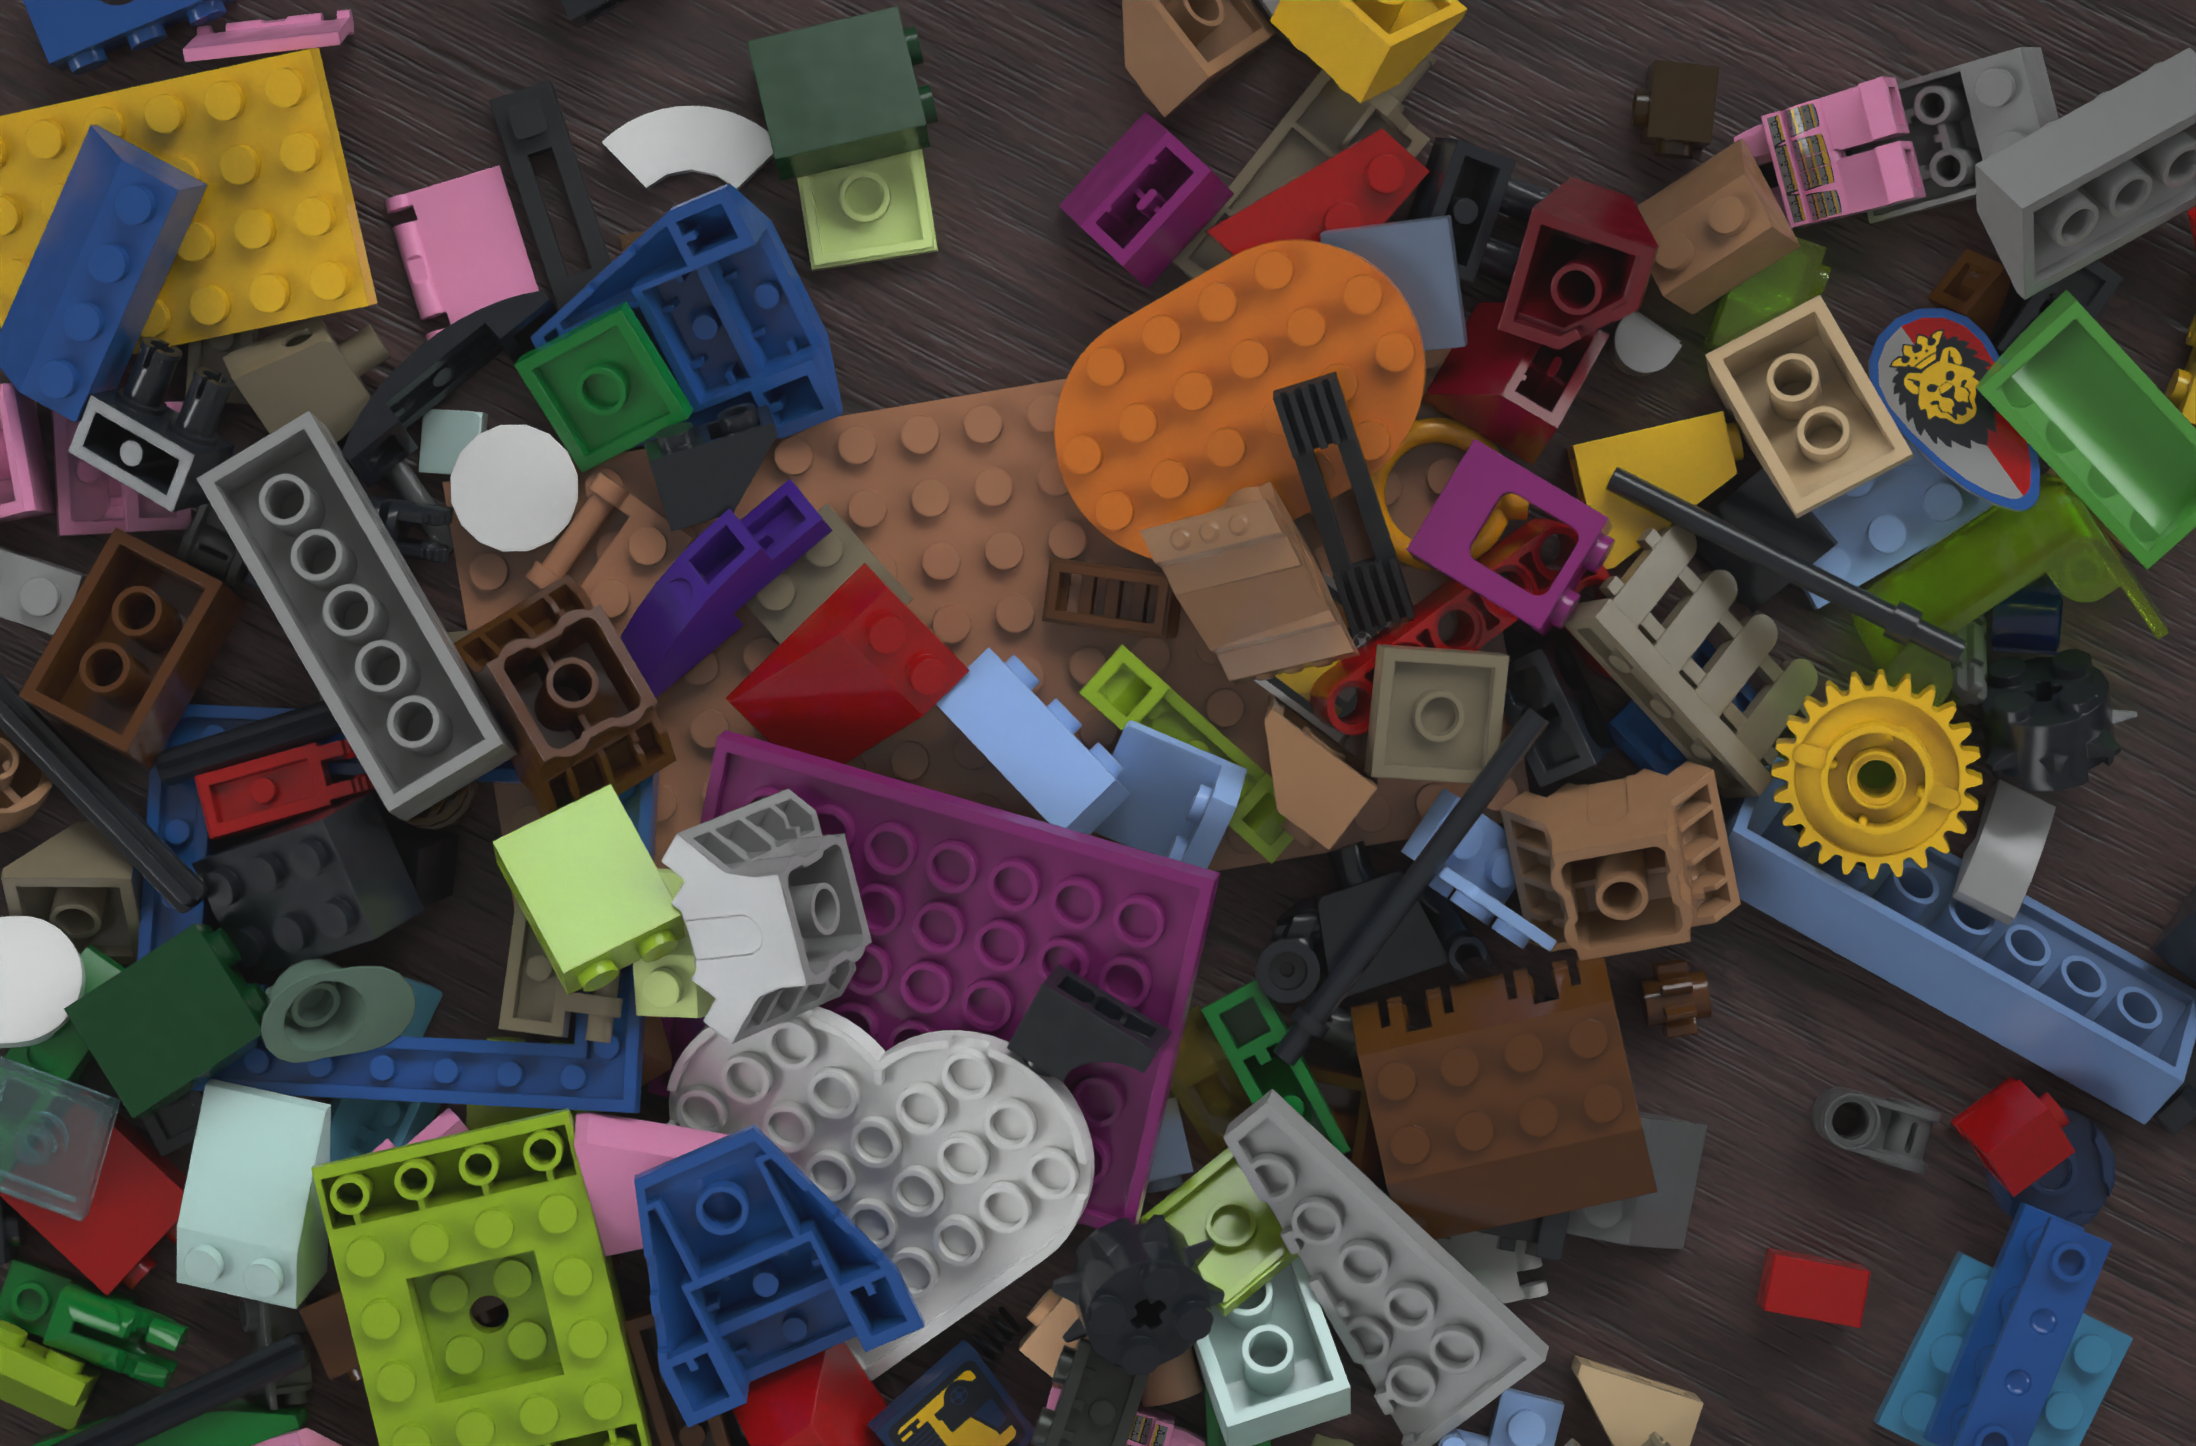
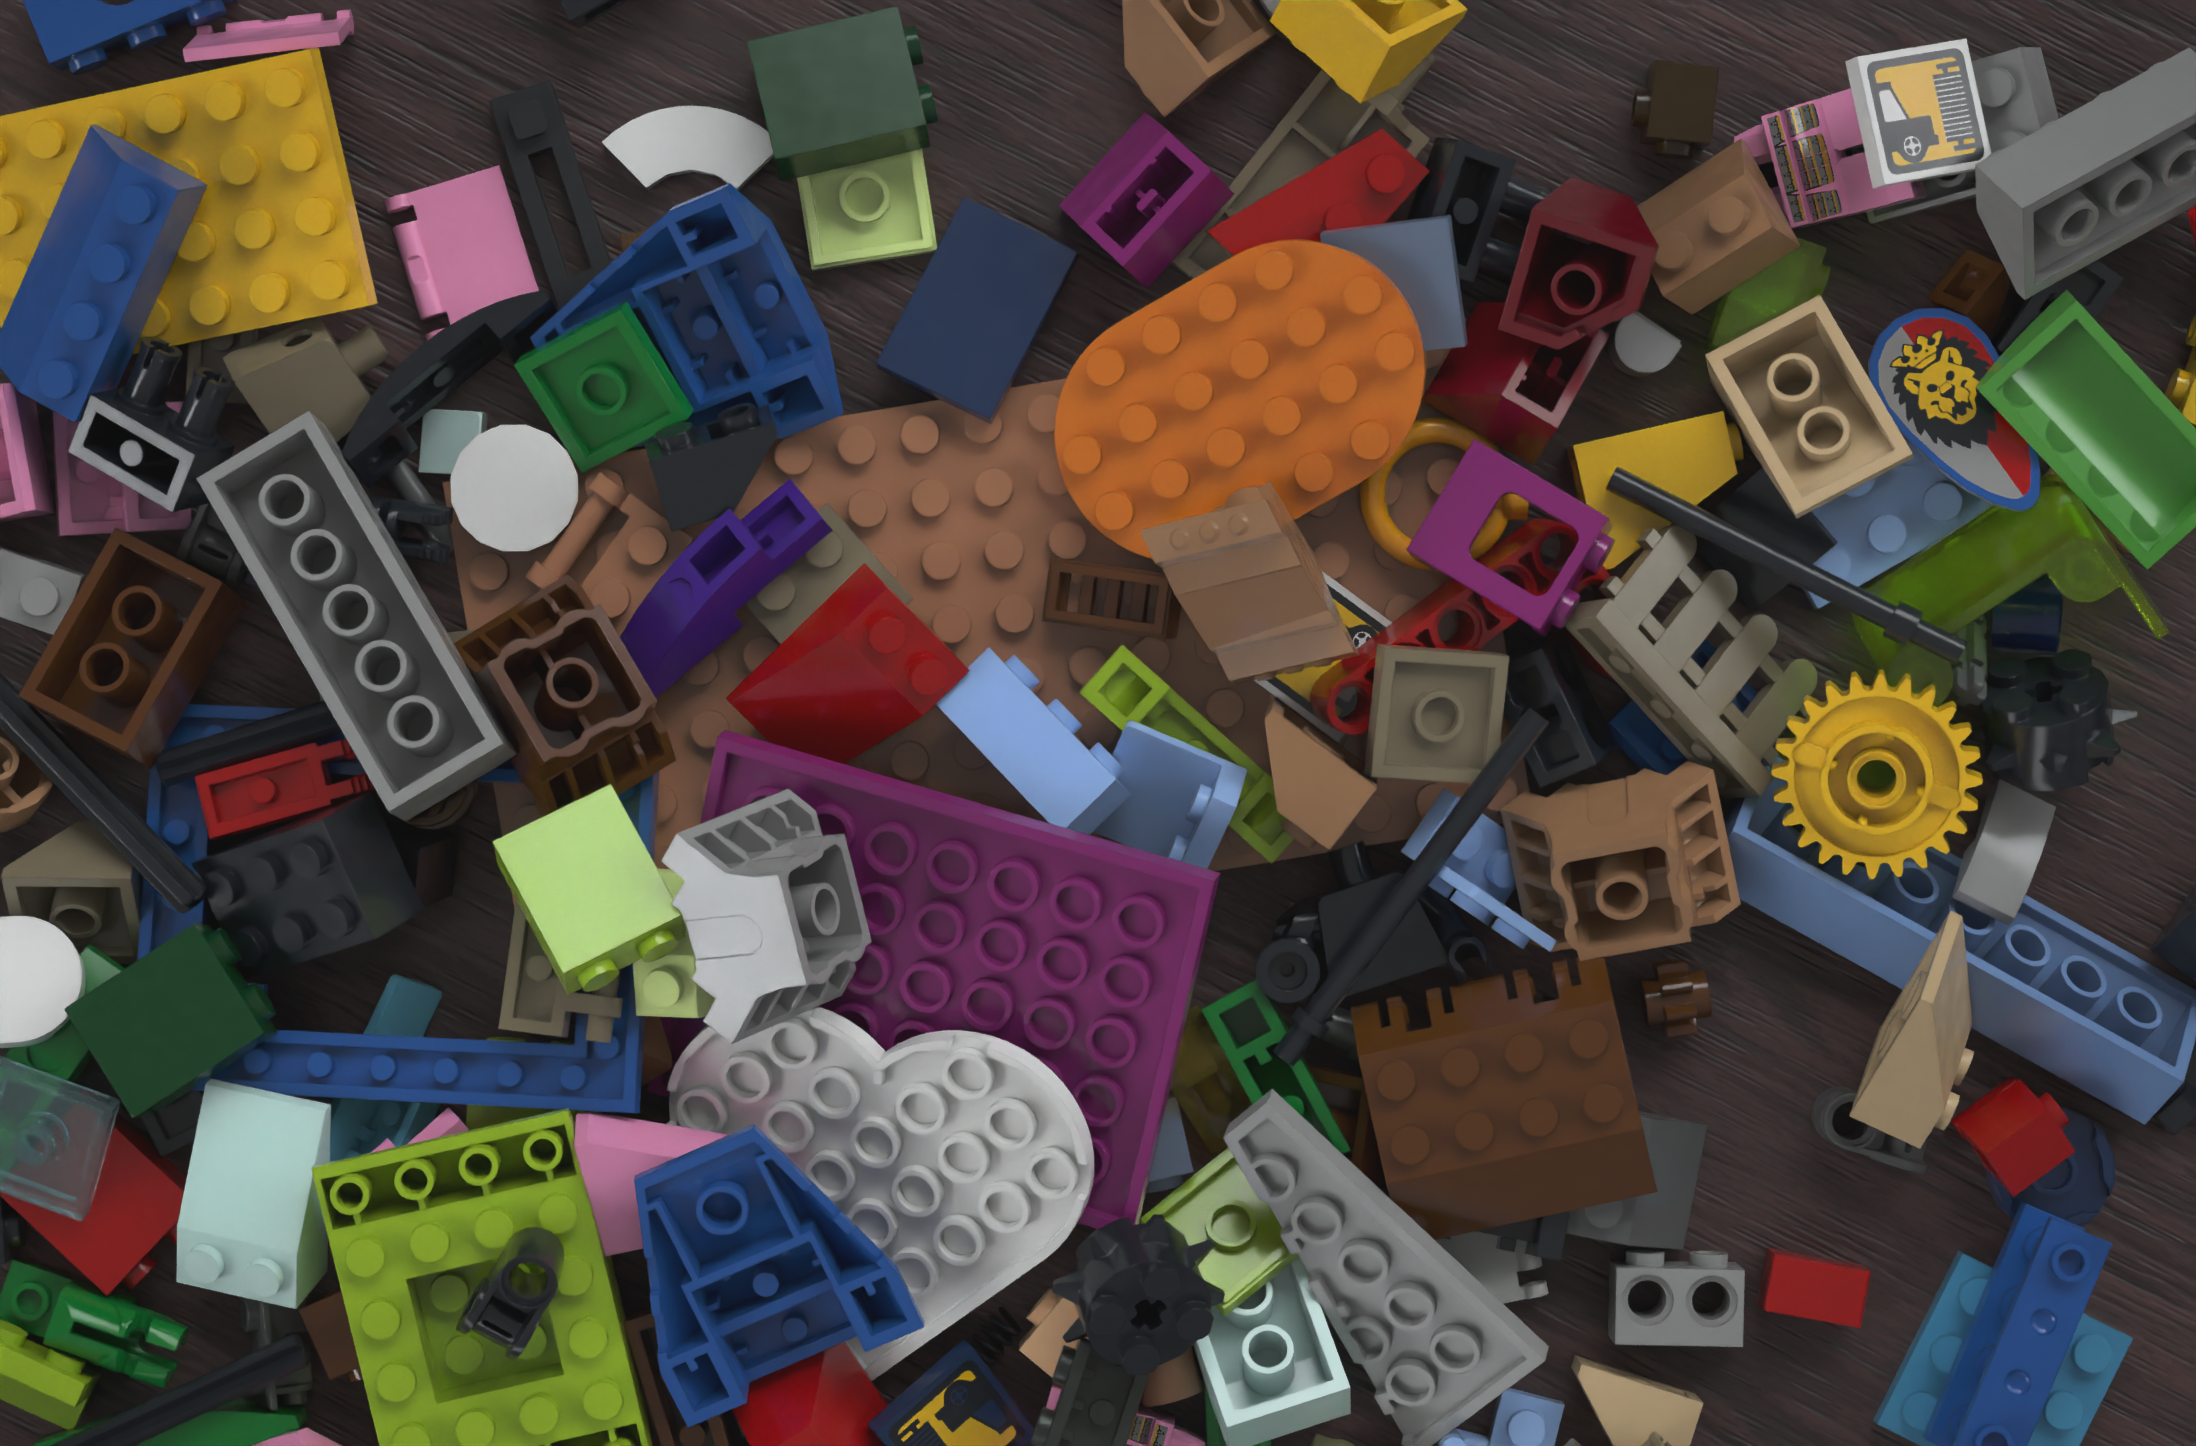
sand green piece [261,958,416,1063] -> none
black arch [1007,964,1172,1082] -> none
black container [1273,372,1414,635] -> none
none -> black piece [456,1227,564,1360]
none -> dark blue tile [876,197,1079,424]
none -> light grey brick [1608,1249,1745,1347]
none -> tile [1845,39,1991,189]
none -> tan slope [1849,910,1974,1149]

